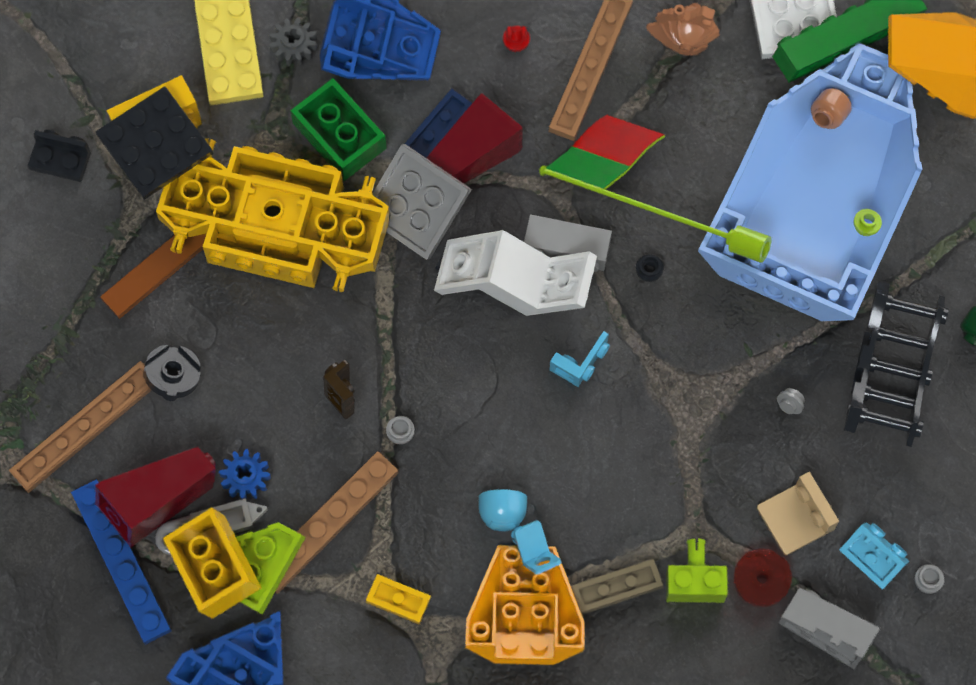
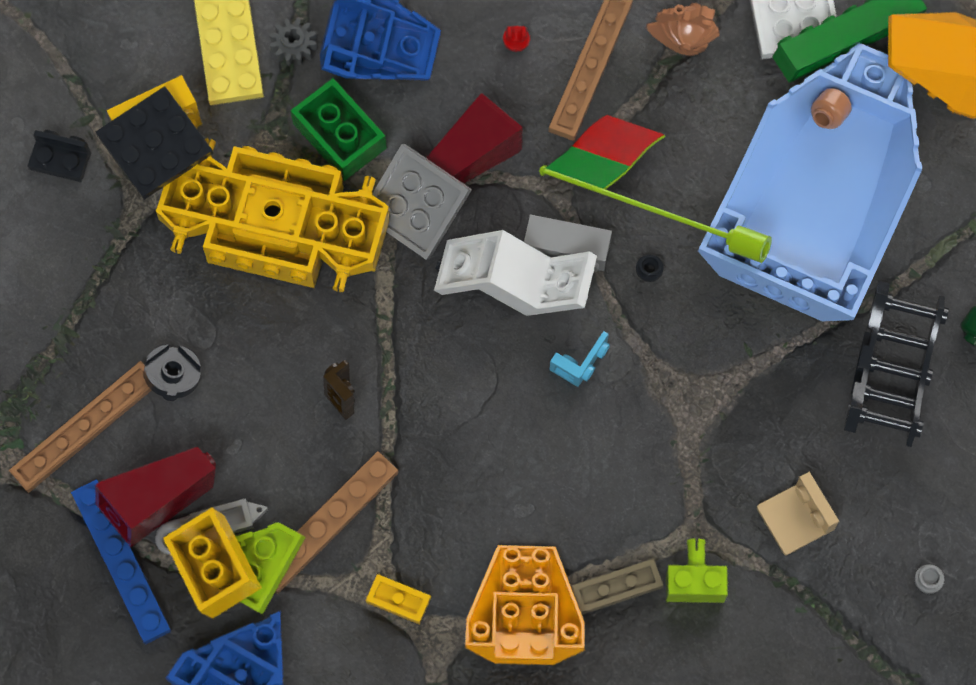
dark orange tile [100,233,207,319] -> none
blue gear [219,449,271,499] -> none
light grey plate [386,416,415,444] -> none
dark blue plate [405,89,472,158] -> none
medium azure helmet [478,490,527,531] -> none
medium azure bracket [511,520,562,574] -> none
clear red plate [734,549,792,607] -> none
light grey plate [777,388,805,414] -> none
light grey wedge [779,588,880,669] -> none
medium azure bracket [839,522,910,590] -> none
lime plate [853,209,882,236] -> none

